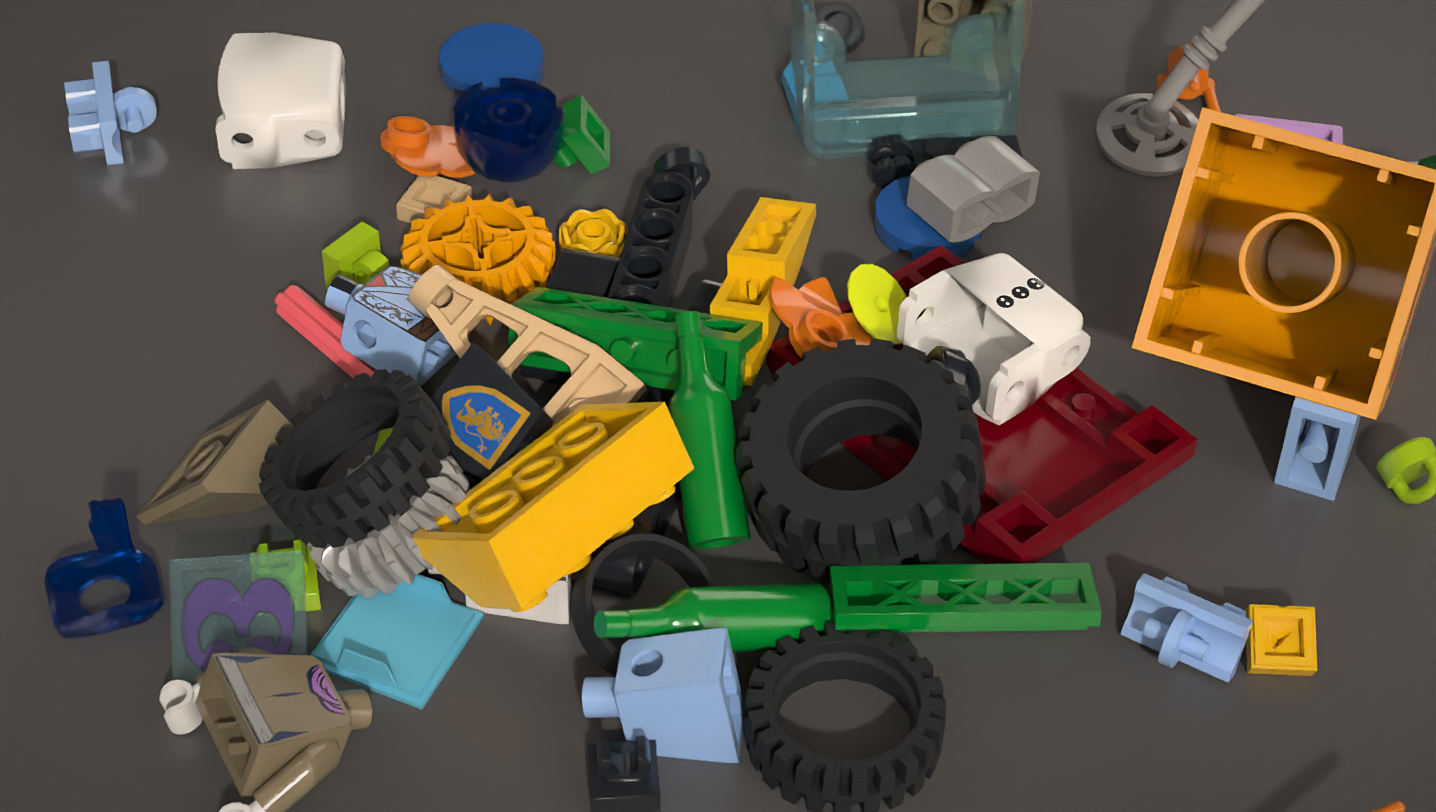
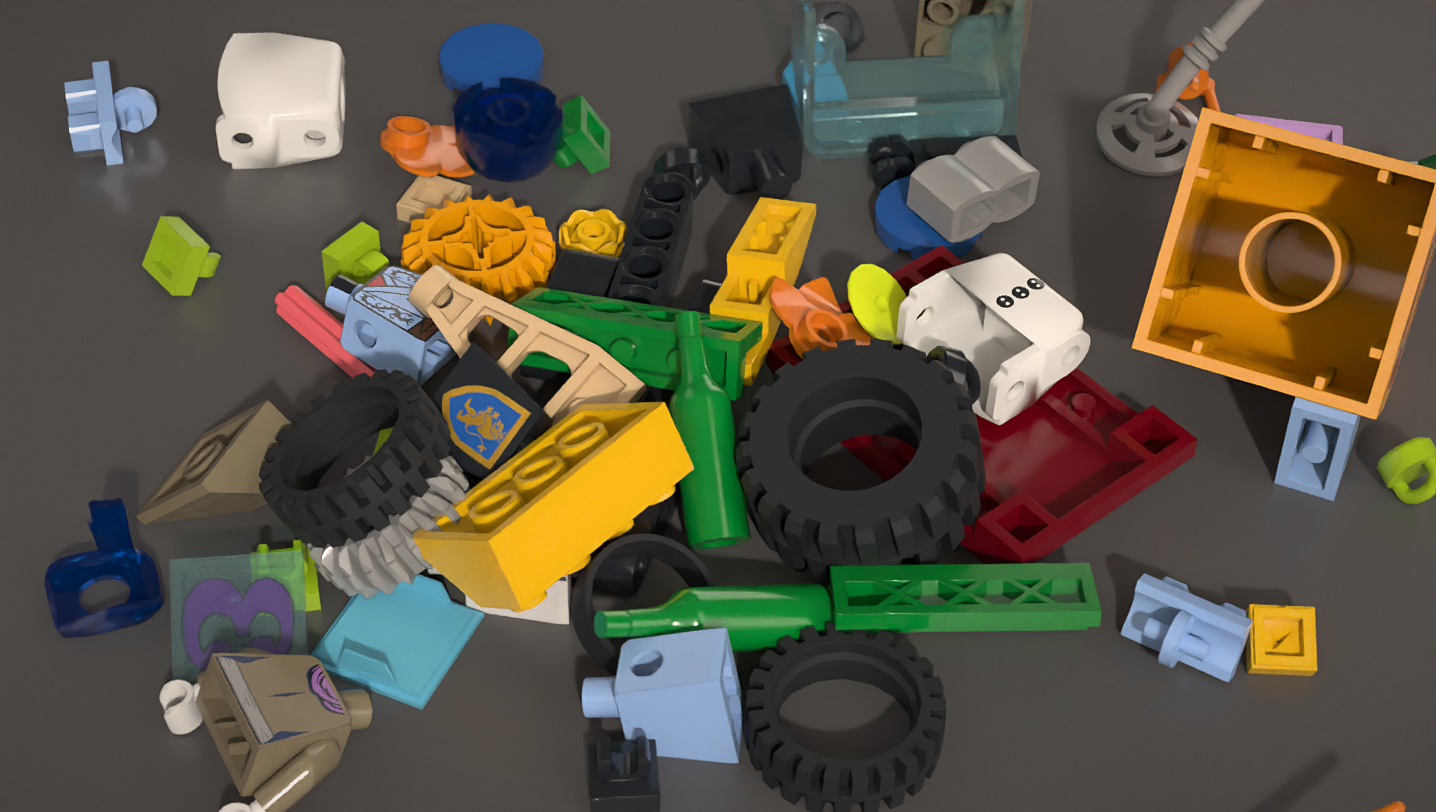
none -> lime tile [142,216,221,296]
none -> black torso [688,84,803,199]

